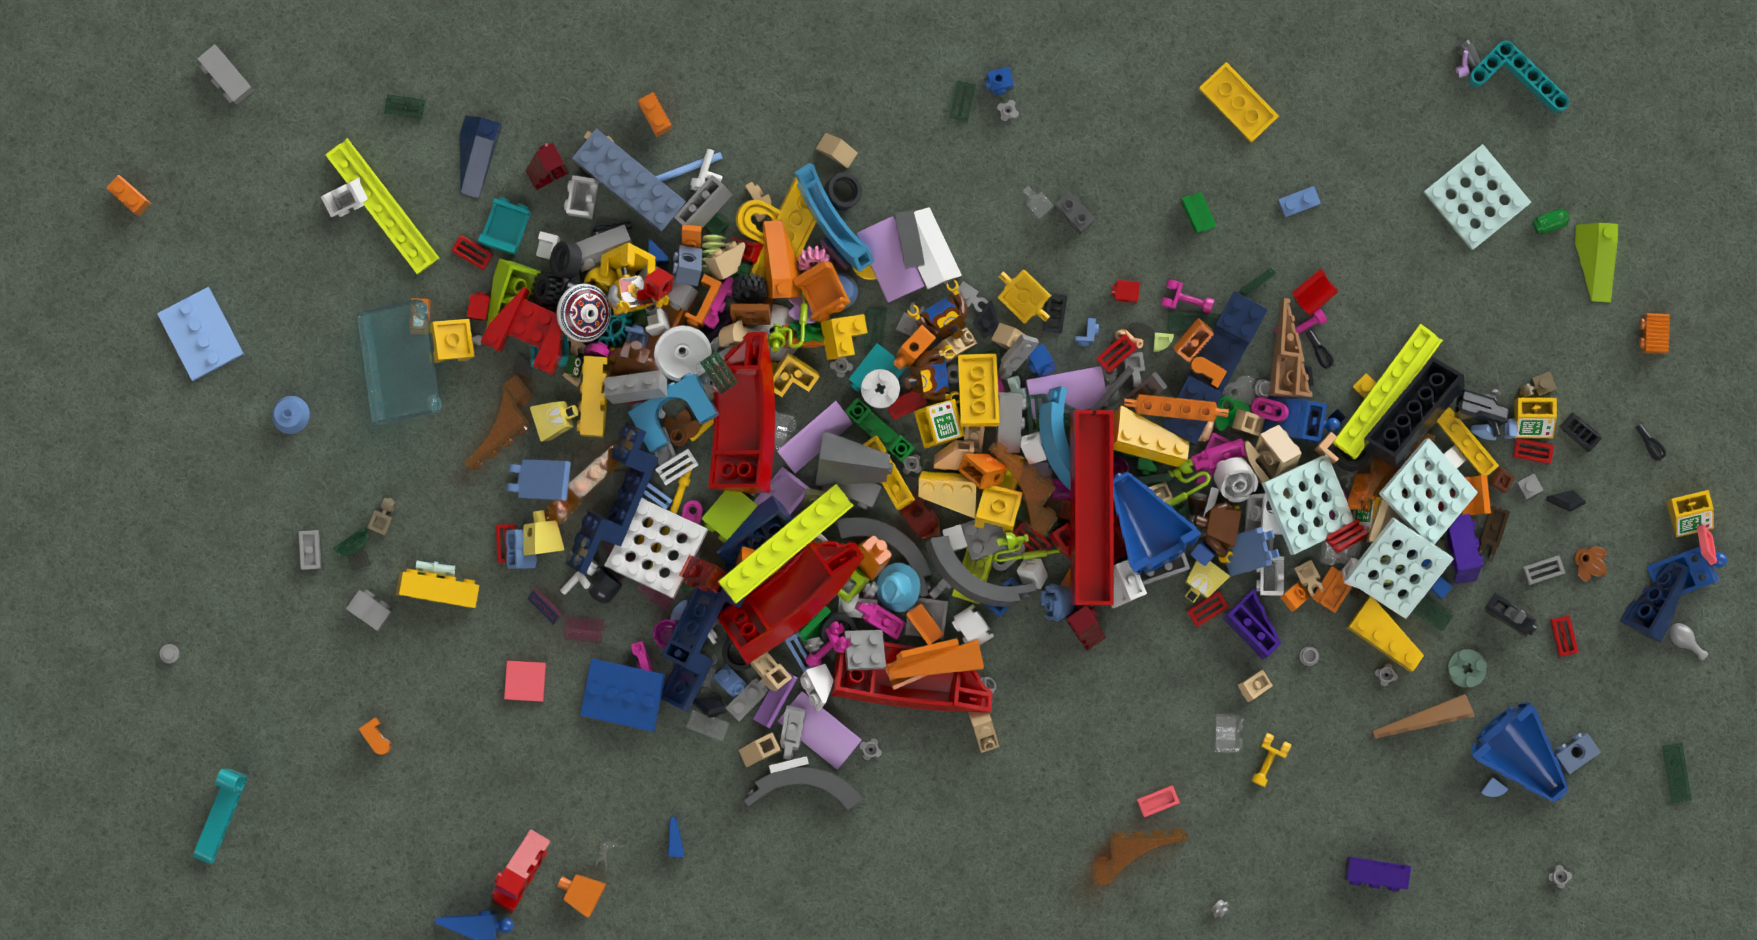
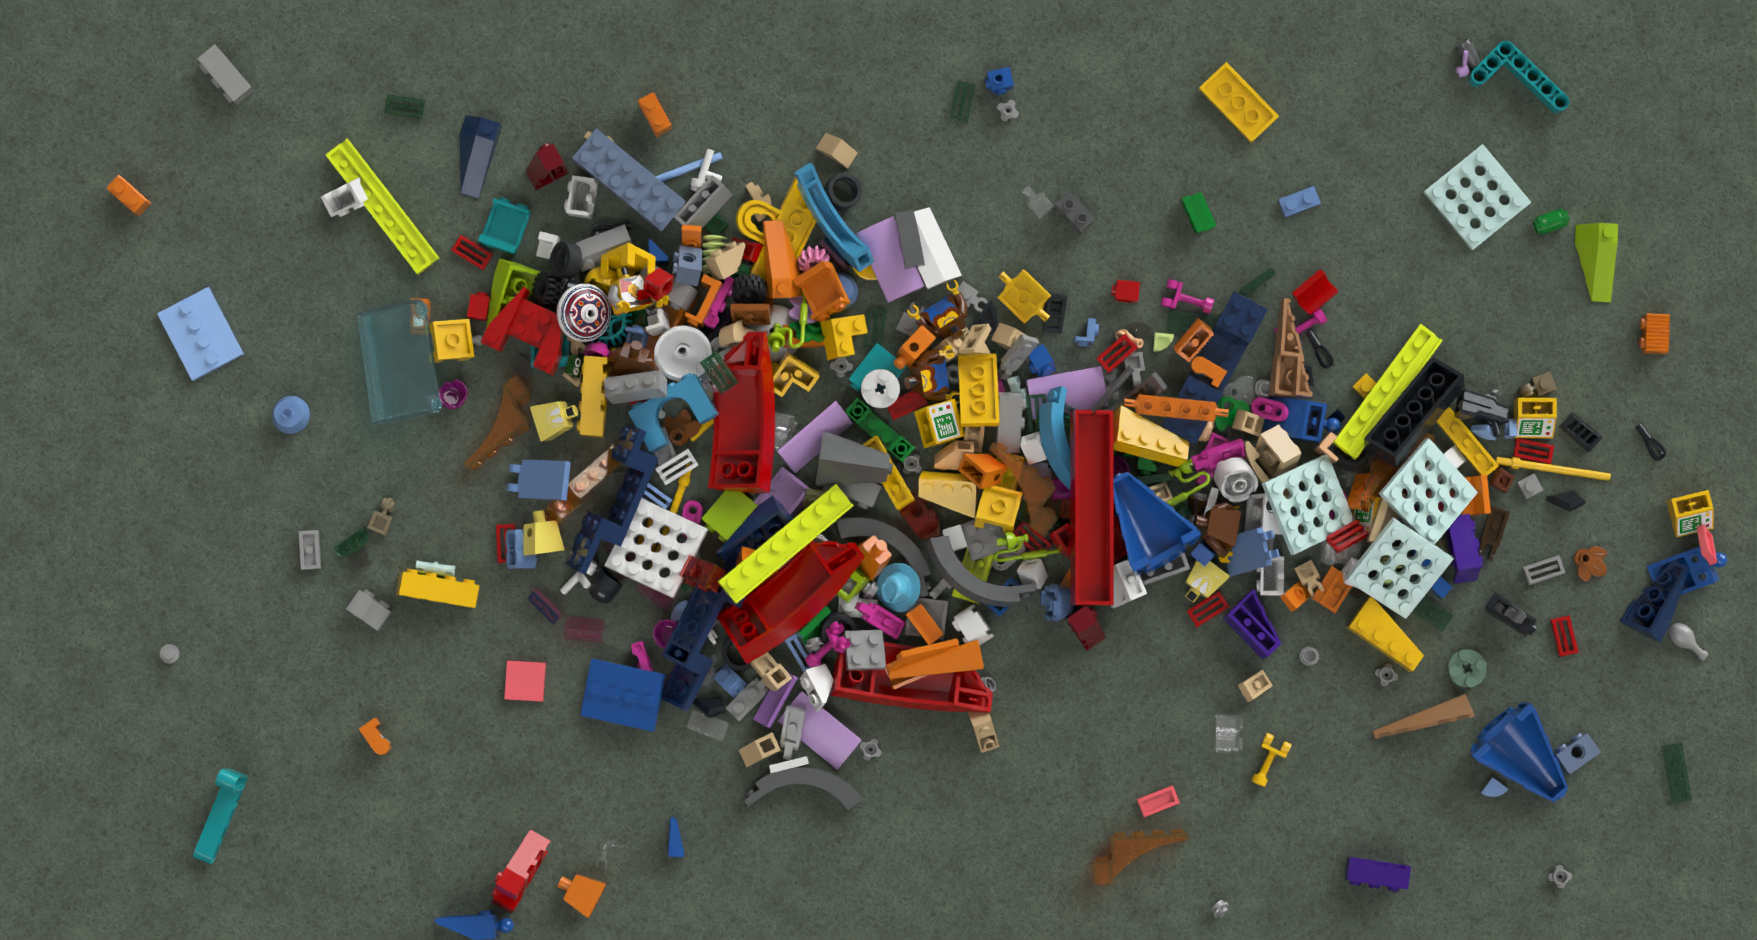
none -> magenta hair [438,379,468,410]
none -> tan slope [958,324,991,355]
none -> yellow bar [1496,457,1611,481]

